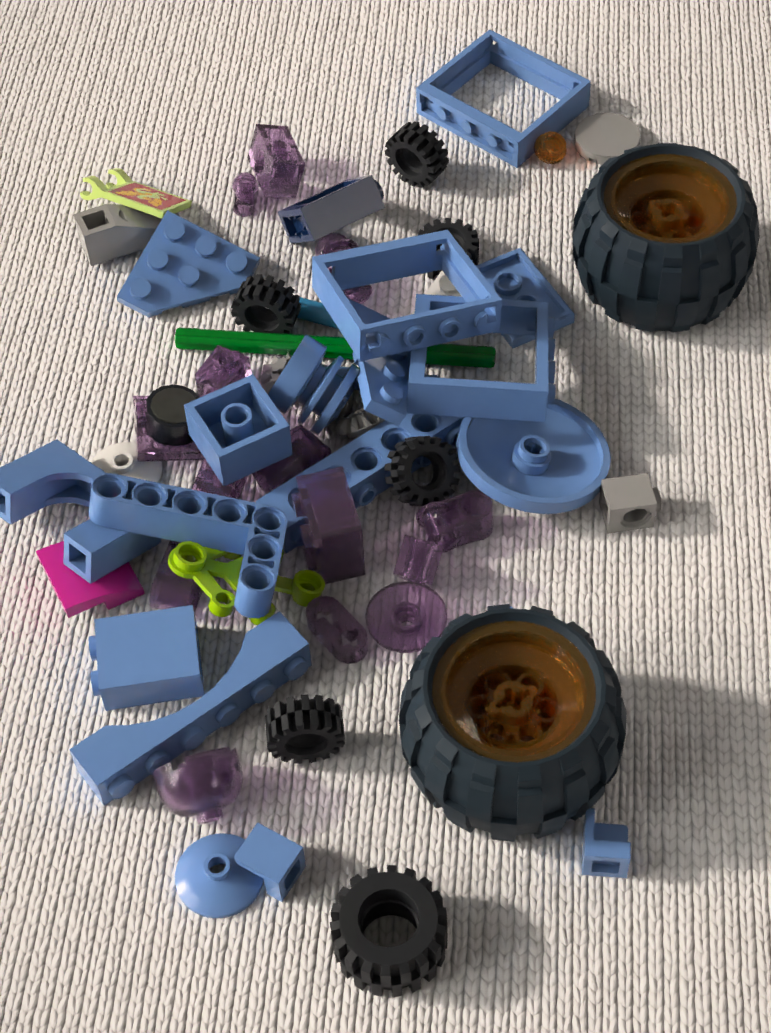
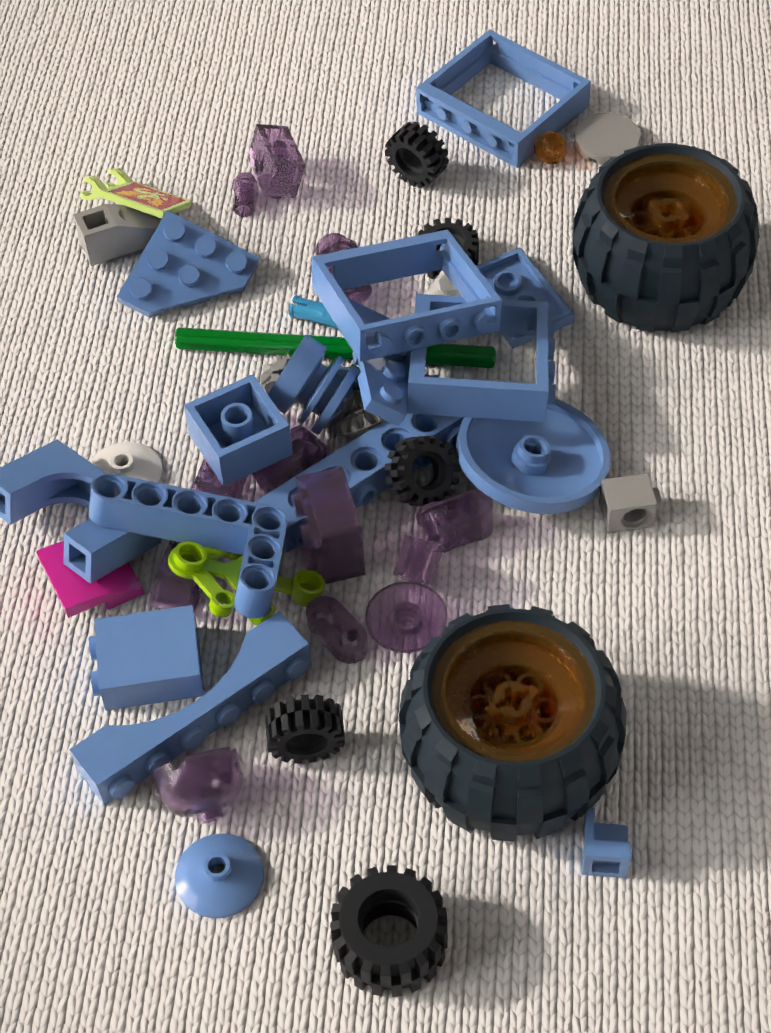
piece [133,384,206,461] -> none
clear purple brick [195,345,252,397] -> none
black tyre [231,274,301,334] -> none
medium blue panel [234,823,306,902] -> none
dark blue window [278,175,386,243] -> none

